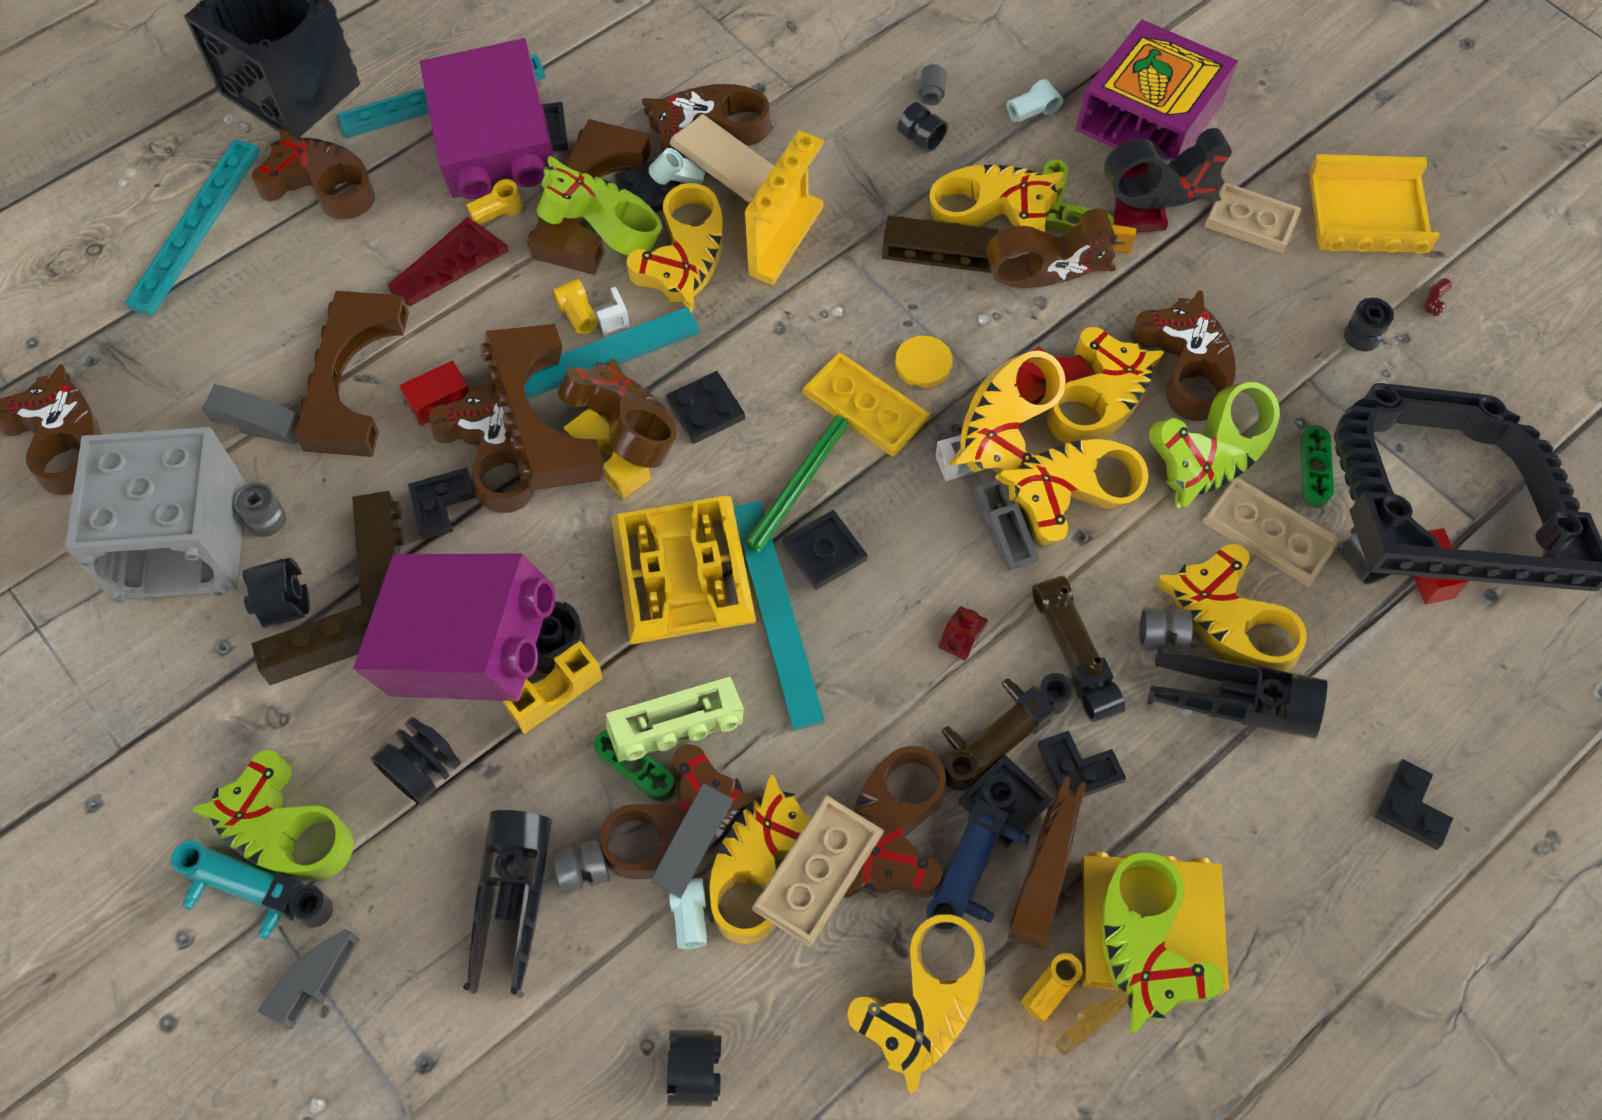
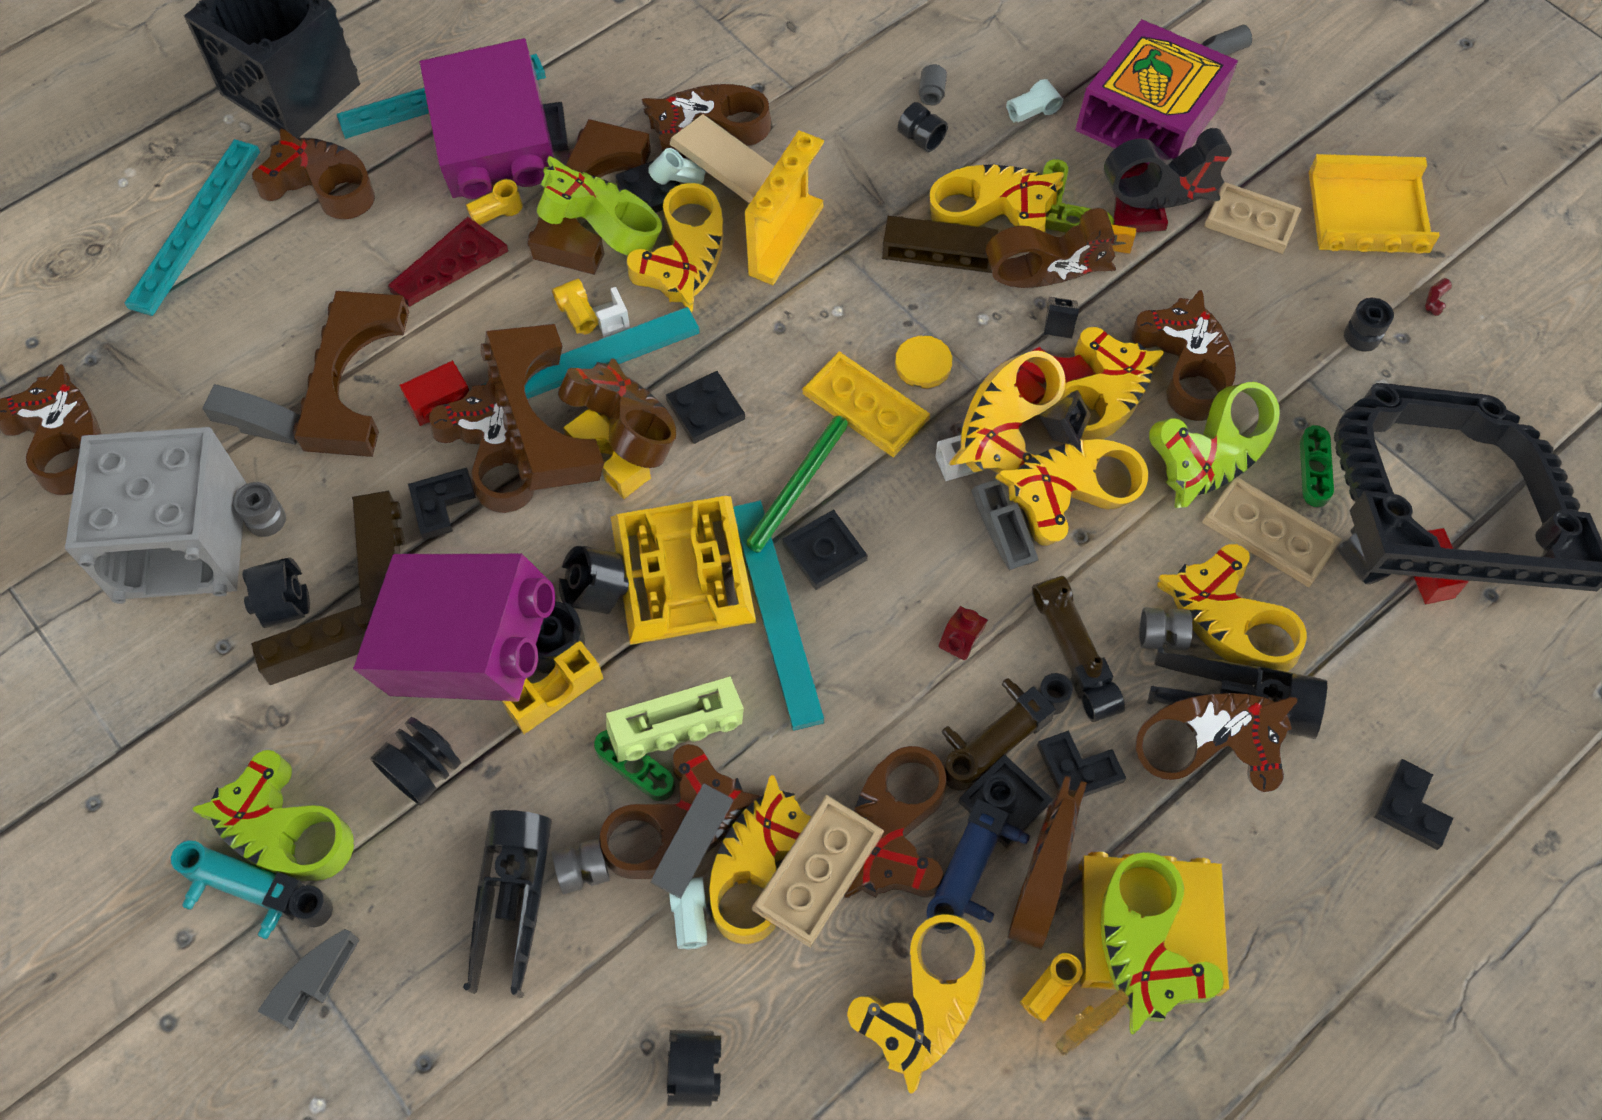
none -> black brick [559,546,629,614]
none -> black slope [1039,390,1091,446]
none -> black slope [1044,296,1079,338]
none -> reddish brown animal [1136,693,1297,792]
none -> dark grey piece [1201,24,1252,55]

